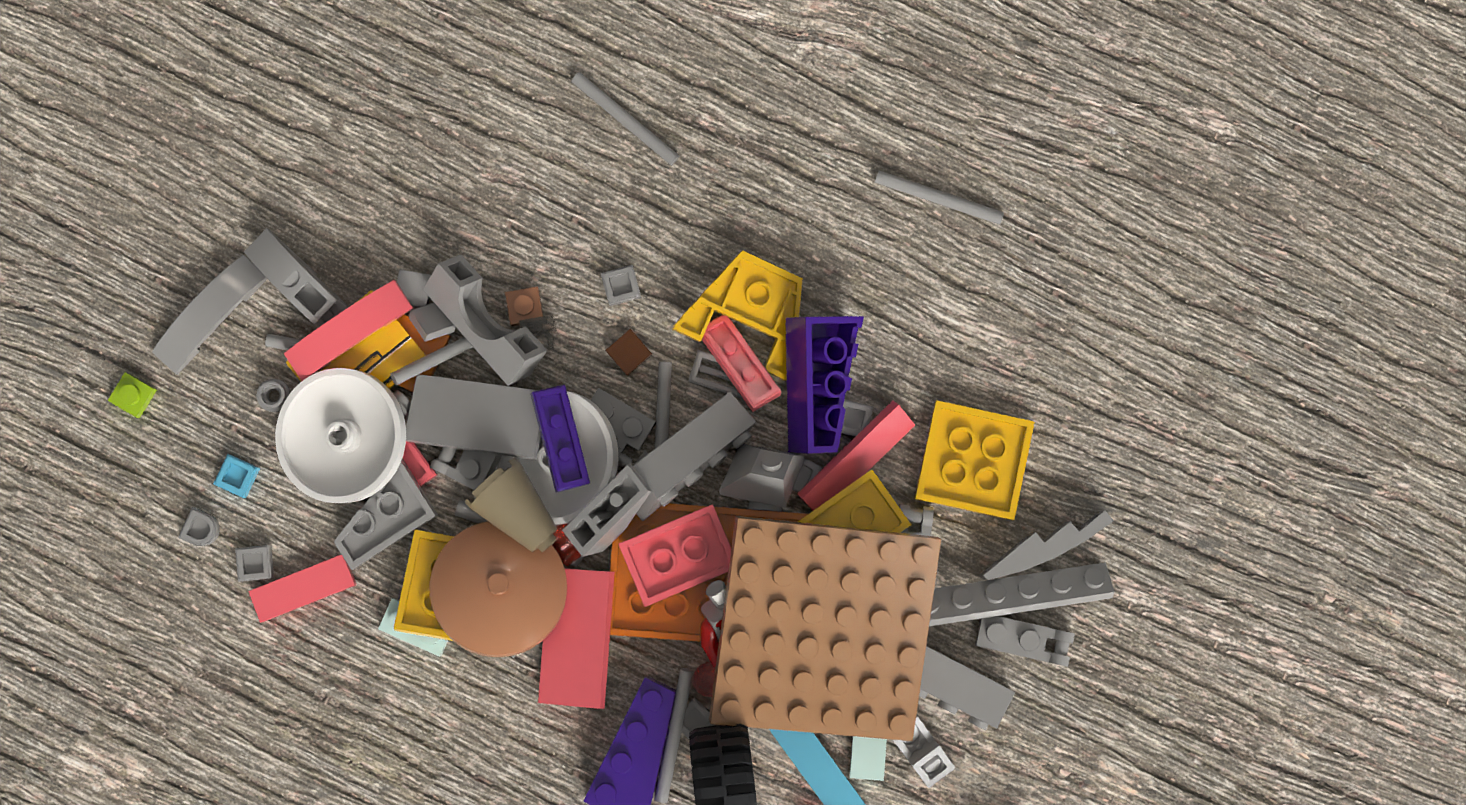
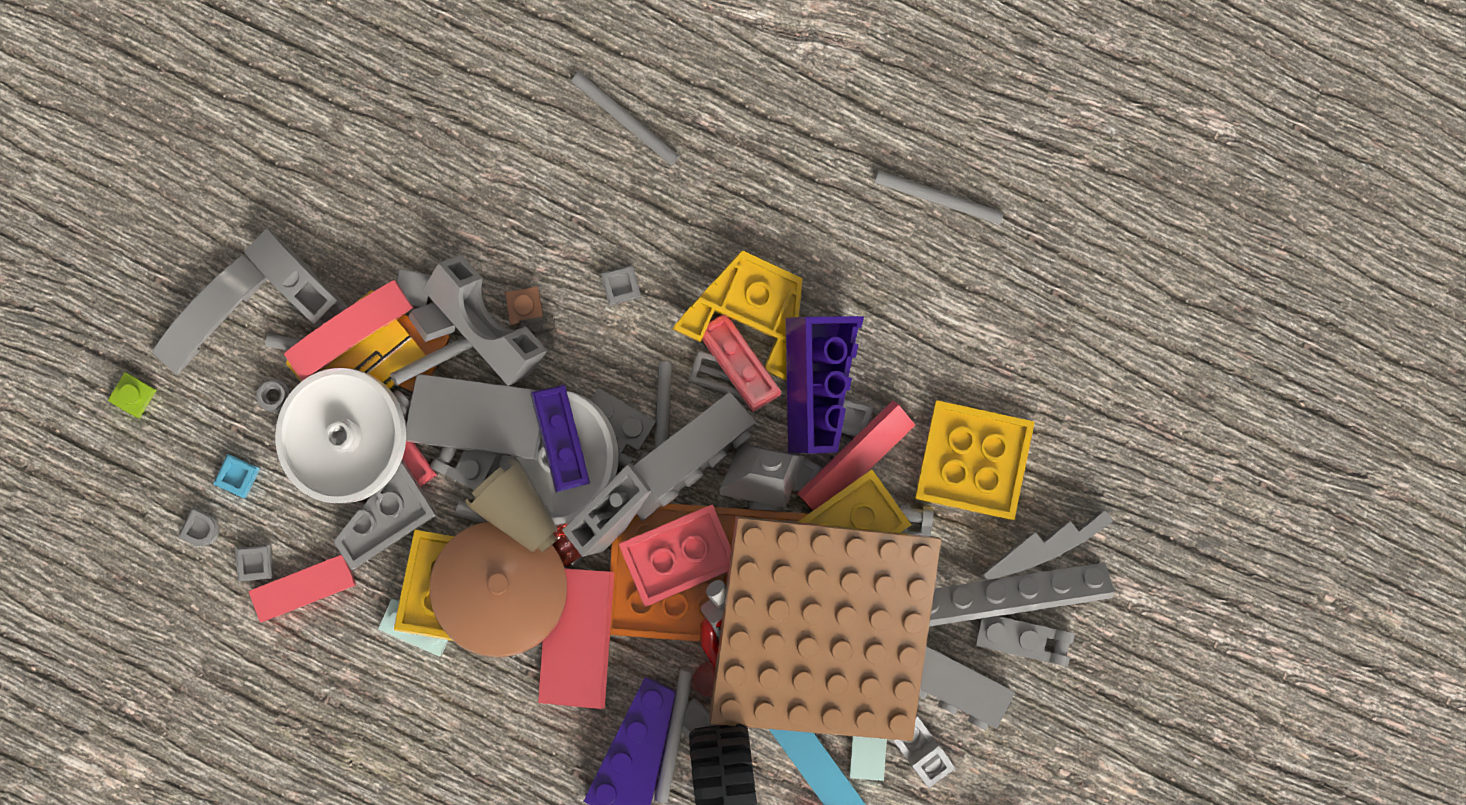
reddish brown tile [605,329,652,376] -> none

